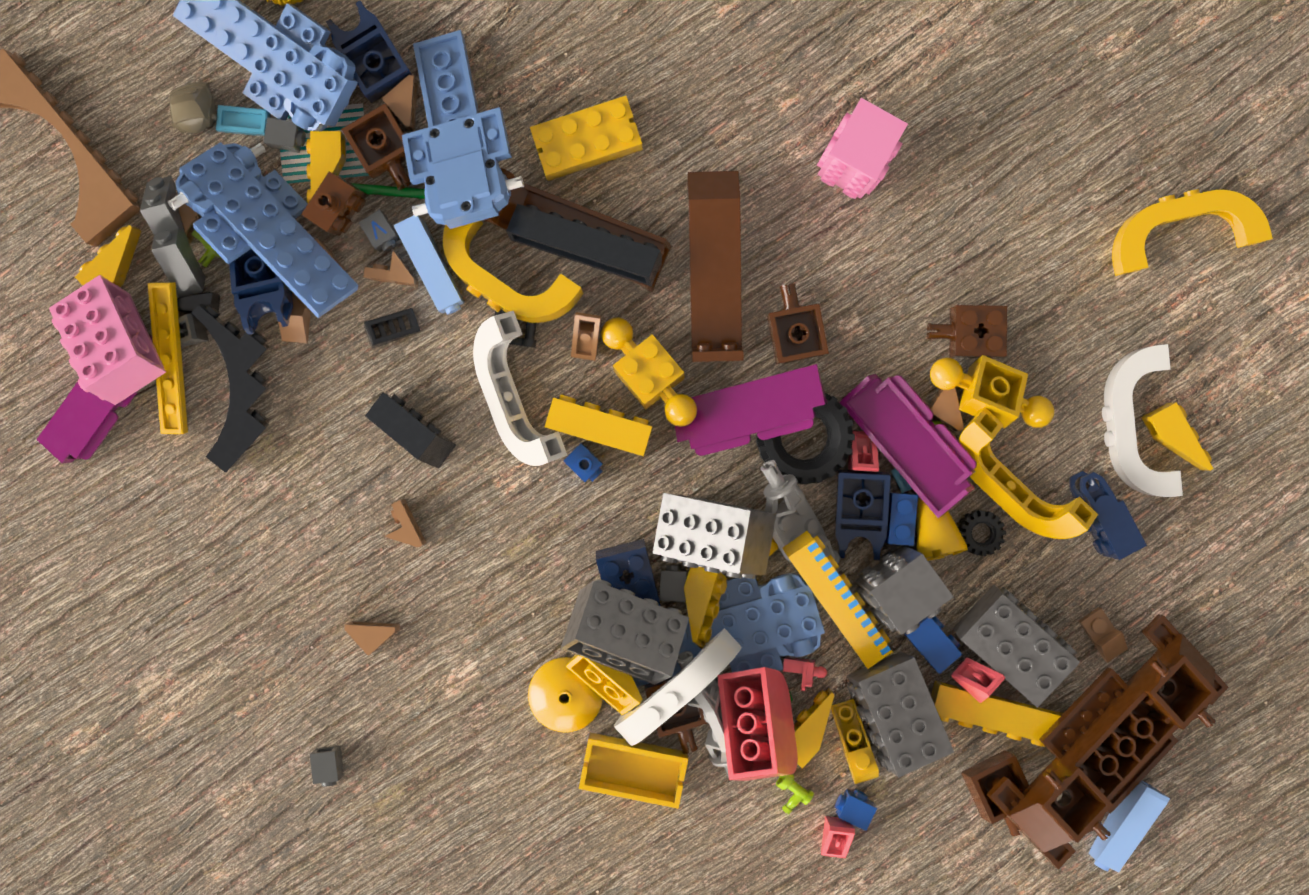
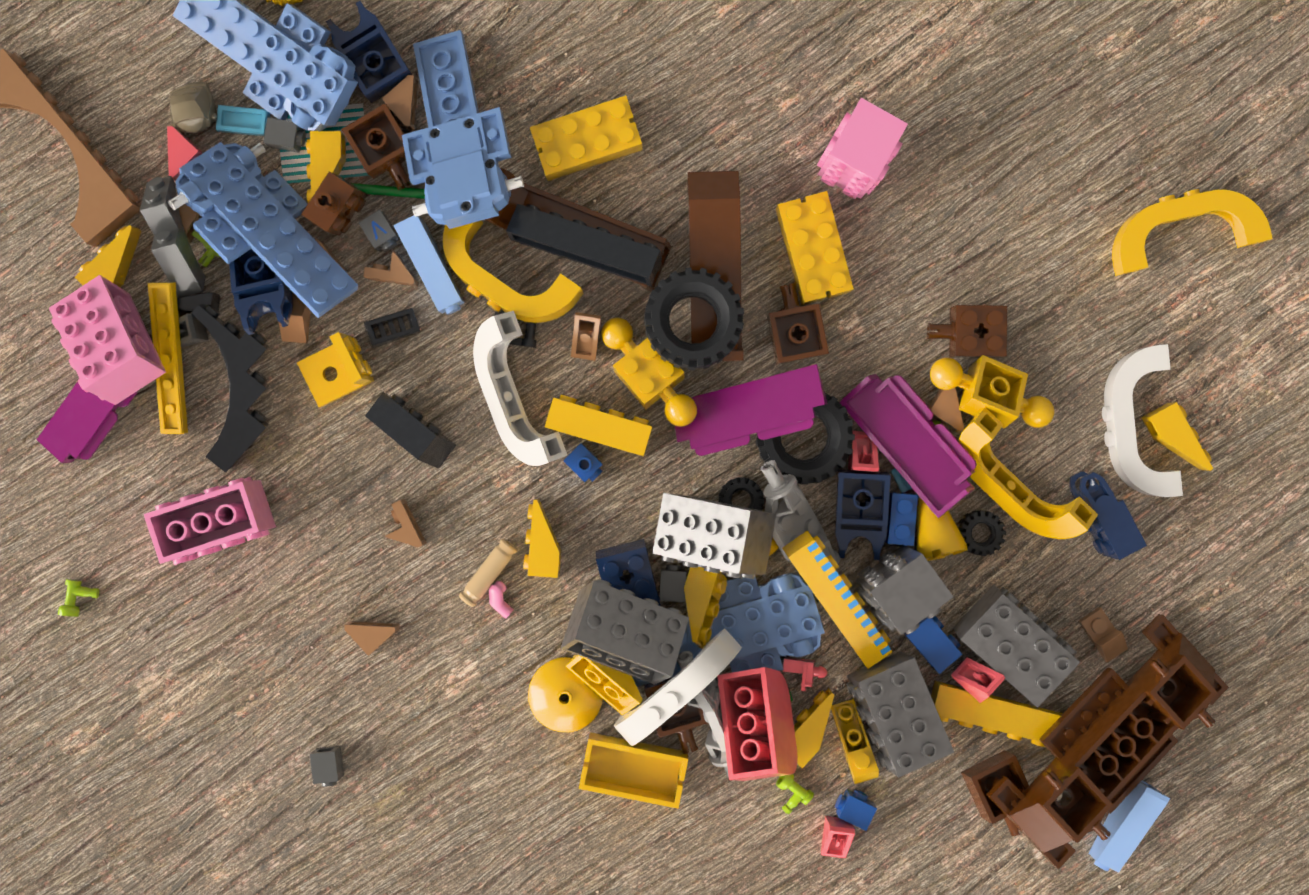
none -> lime piece [58,579,100,617]
none -> bright pink brick [144,477,276,565]
none -> coral slope [167,126,203,181]
none -> yellow bracket [296,332,374,408]
none -> tan axle [459,539,517,607]
none -> bright pink arm [489,581,514,619]
none -> yellow slope [524,499,561,578]
none -> black tyre [644,267,744,370]
none -> black tyre [718,477,764,511]
none -> yellow piece [775,191,854,305]

